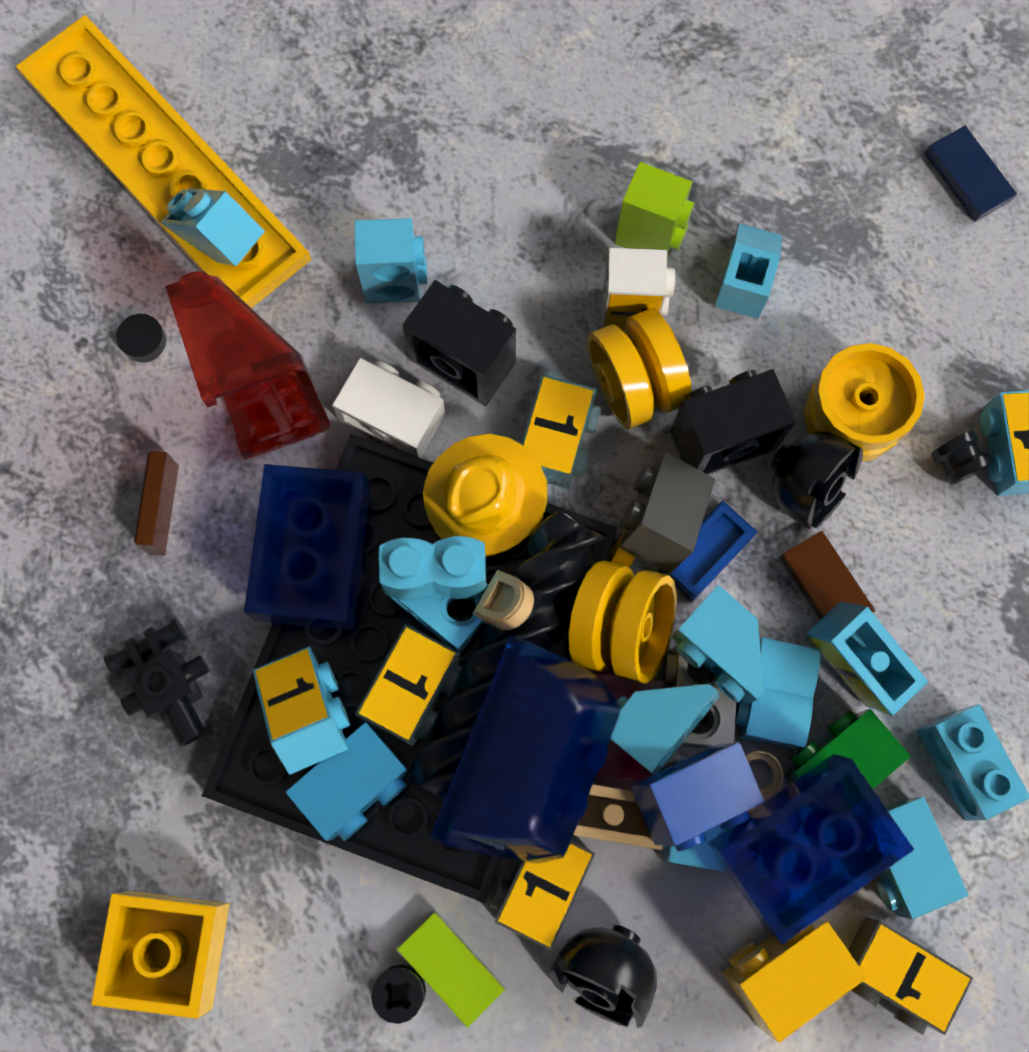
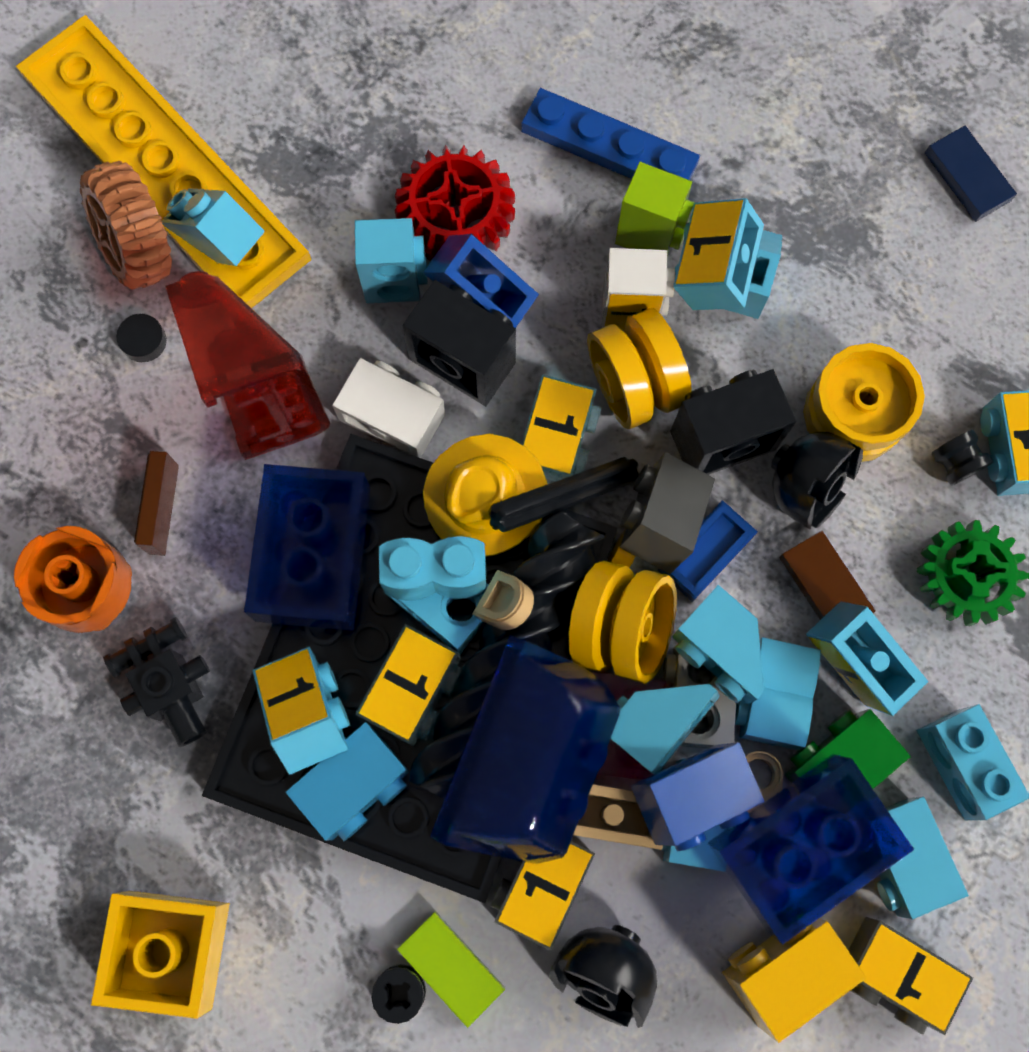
none -> orange brick [14,526,132,633]
none -> nougat gear [79,160,172,290]
none -> red gear [394,144,515,262]
none -> blue brick [423,234,539,328]
none -> black axle [488,457,639,532]
none -> blue plate [522,87,700,180]
none -> brick [673,198,764,310]
none -> green gear [917,520,1029,626]

